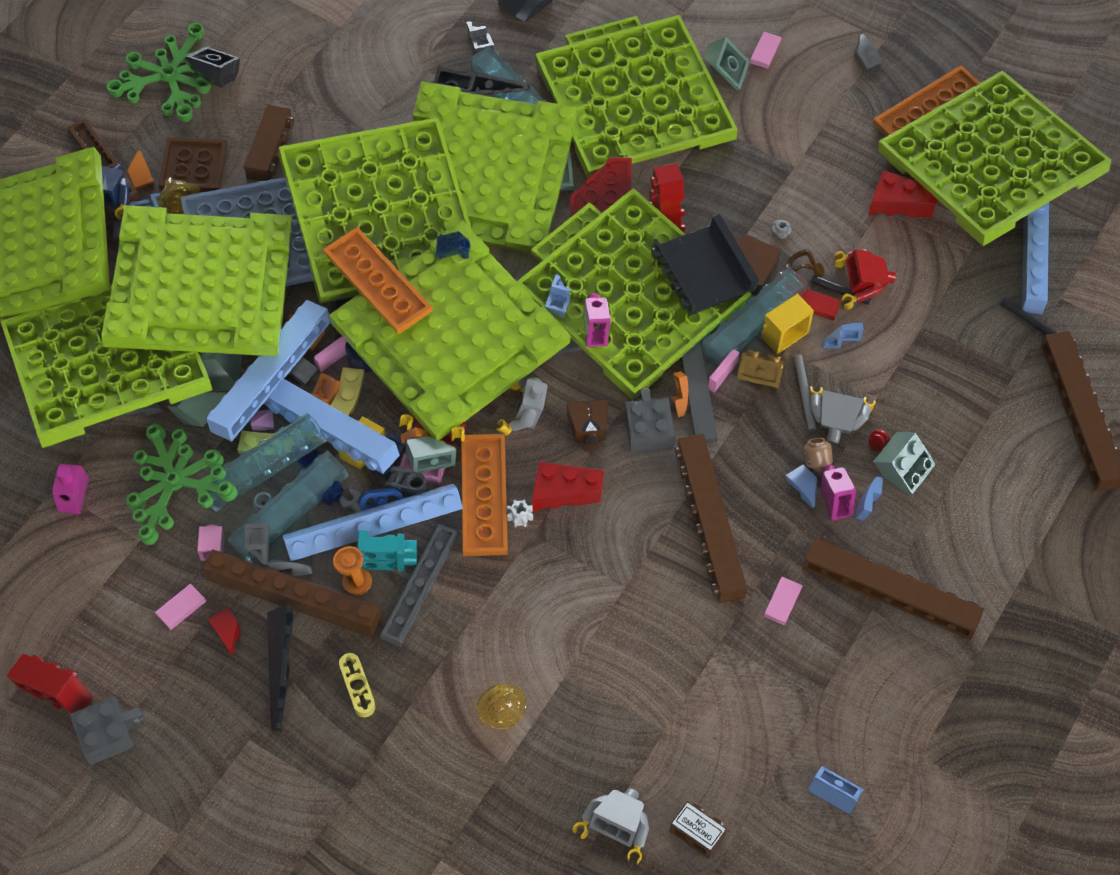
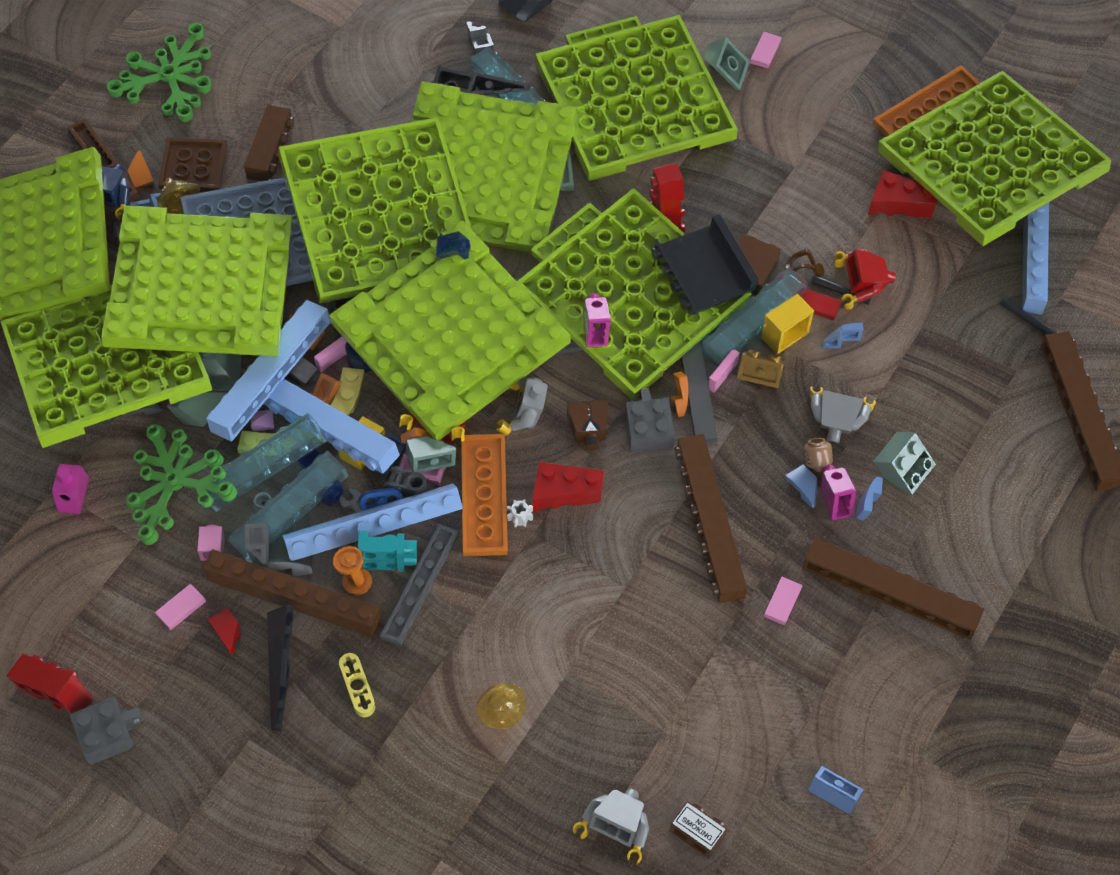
black slope [183,46,240,88] -> none
orange plate [323,227,433,335] -> none
medium blue slope [545,274,570,318] -> none
red plate [570,157,632,217] -> none
light grey plate [772,220,792,239] -> none
light grey bar [794,355,817,432] -> none
flat silver slope [854,34,883,71] -> none
red plate [868,429,890,451] -> none

